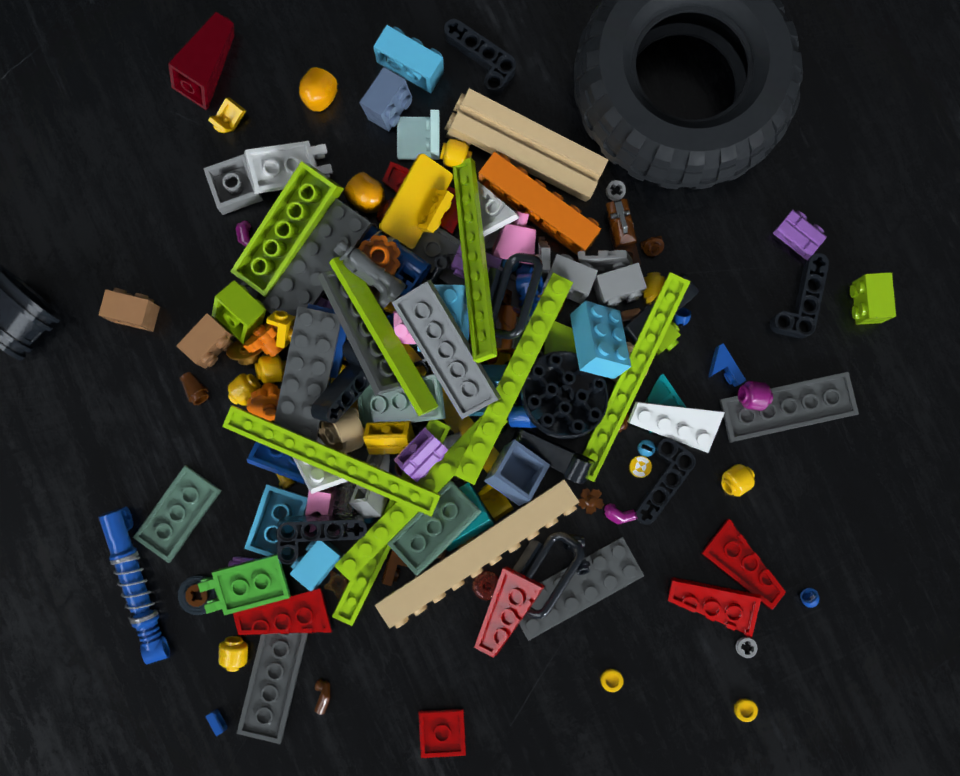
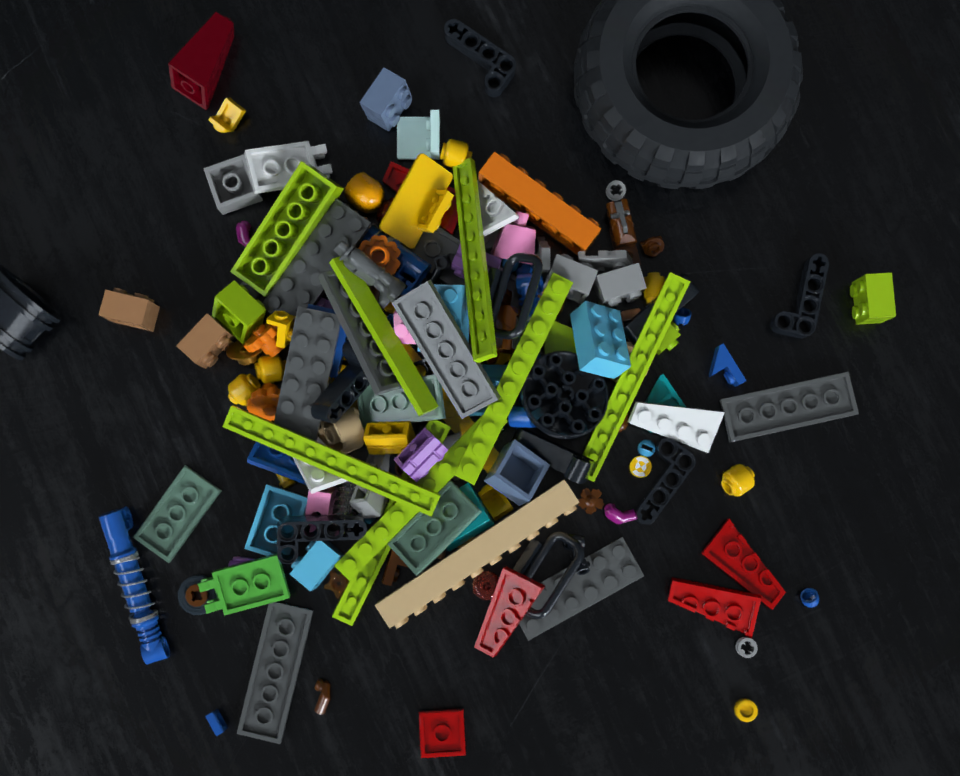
reddish brown cone [180,372,209,405] -> none
yellow head [218,636,248,672] -> none
red wing [233,588,332,635] -> none
light orange piece [299,67,338,112] -> none
medium azure brick [373,25,444,93] -> none
tan brick [445,88,608,202] -> none
yellow tile [600,669,623,692] -> none
magenta head [738,381,773,411] -> none
medium lavender brick [773,210,827,260] -> none

